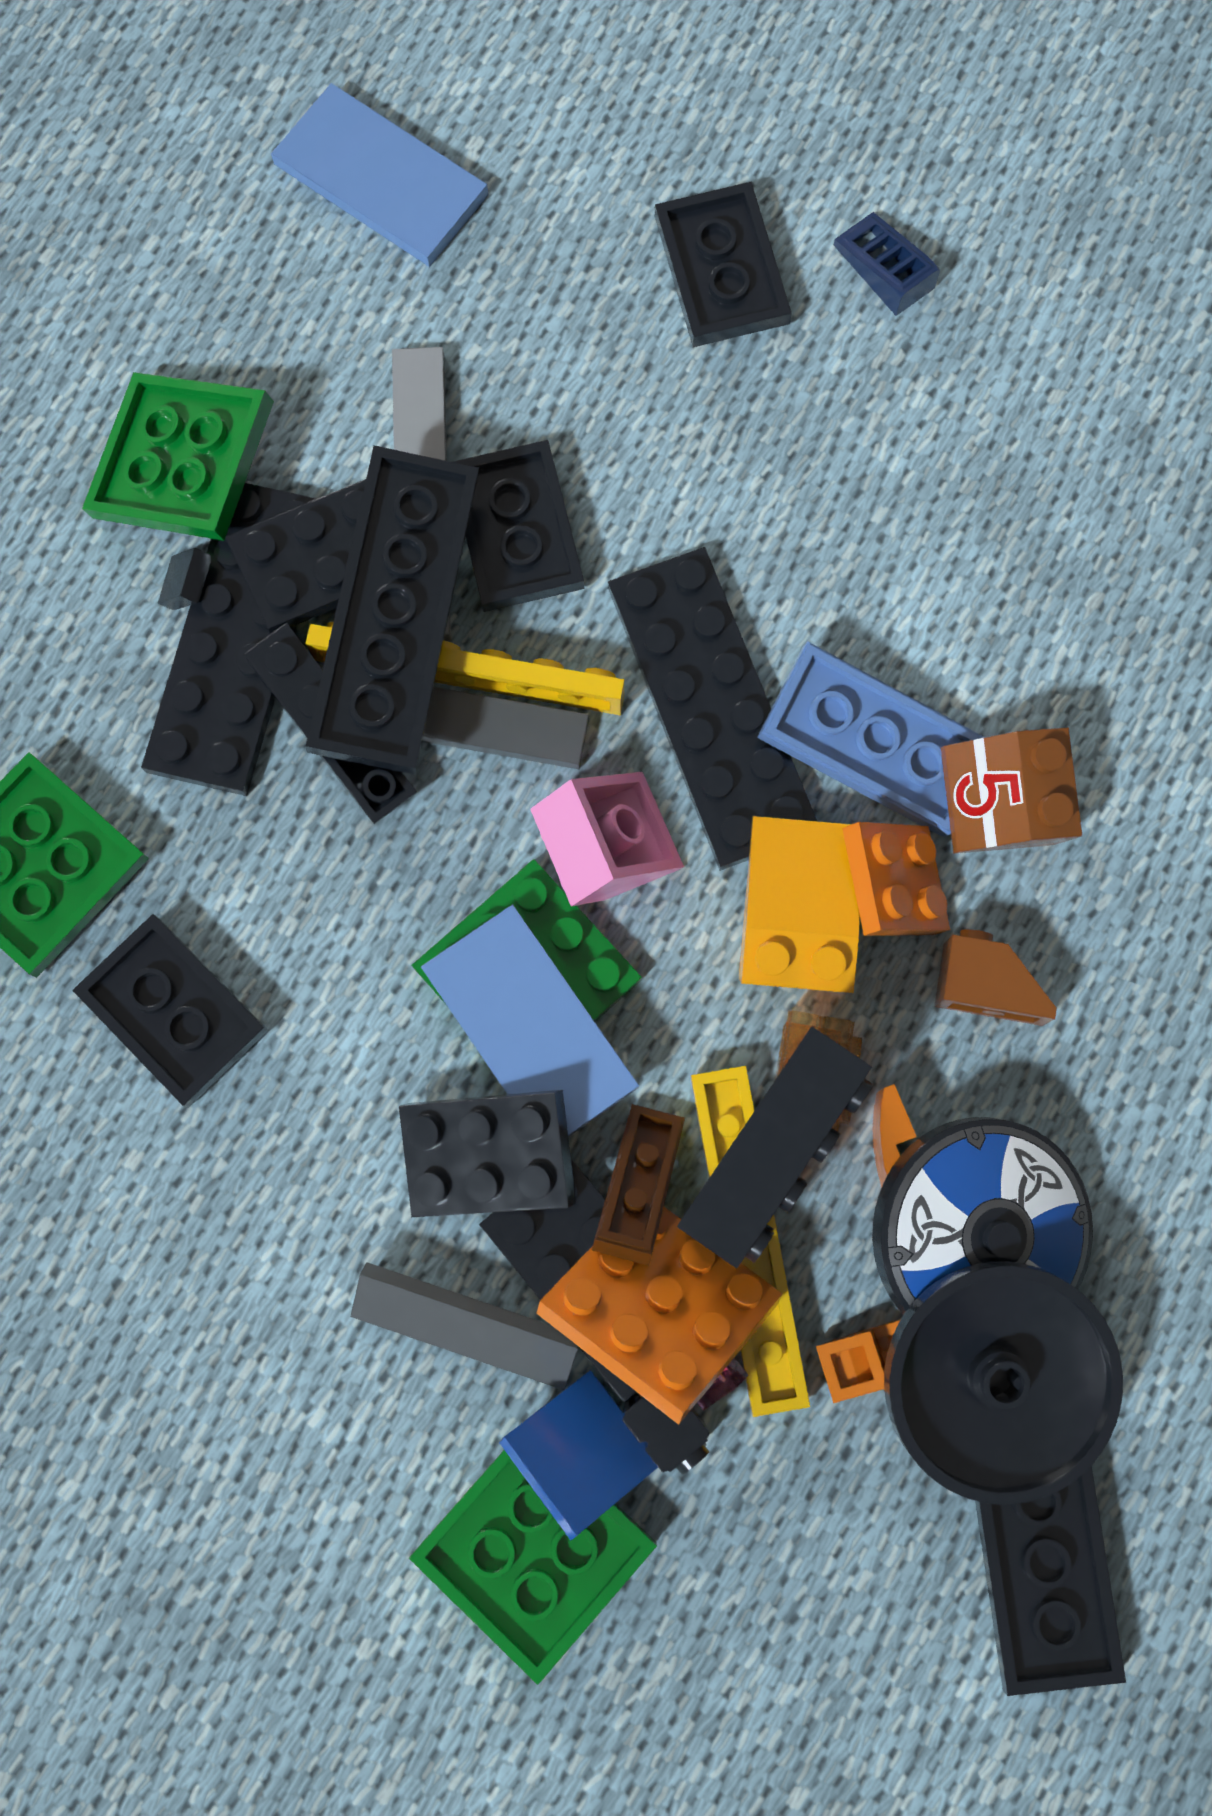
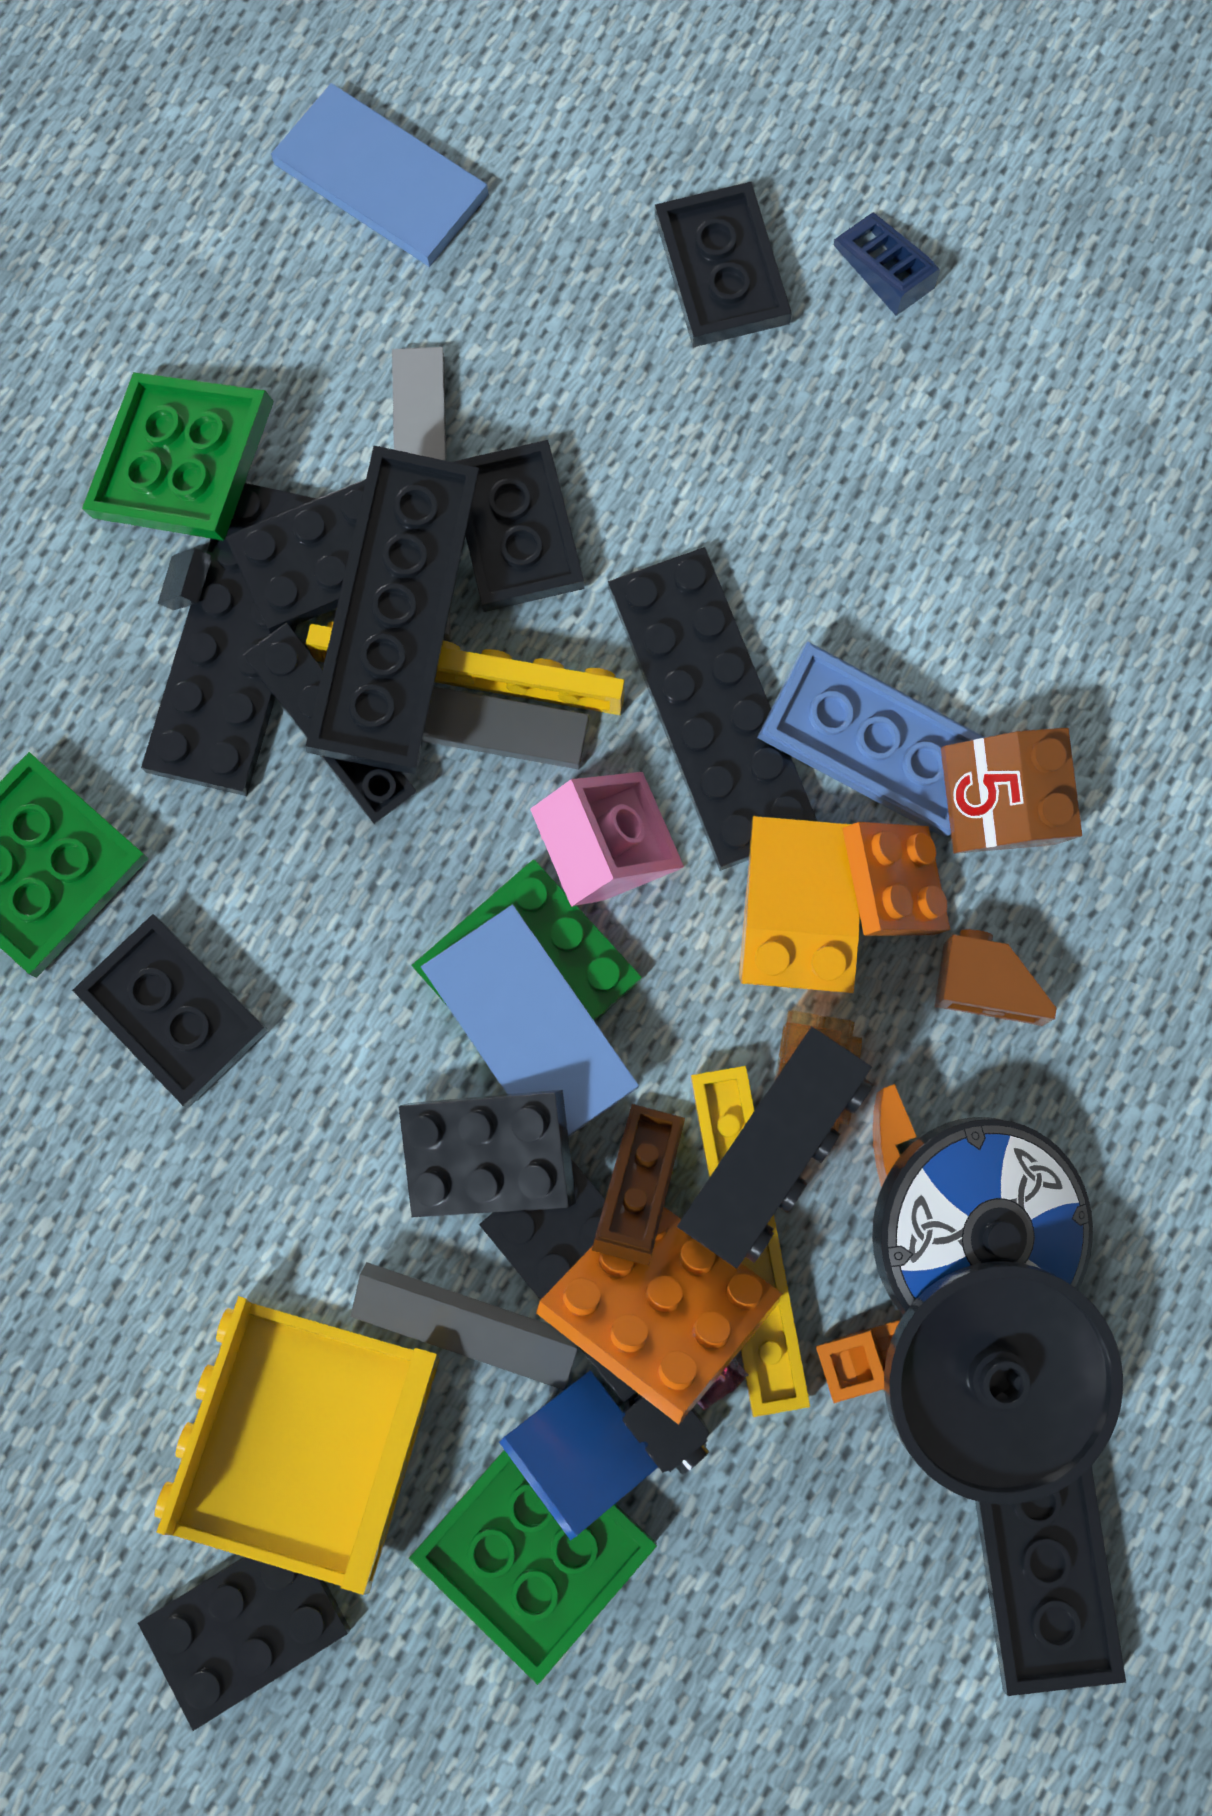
none -> black plate [138,1557,351,1731]
none -> yellow panel [154,1296,440,1595]

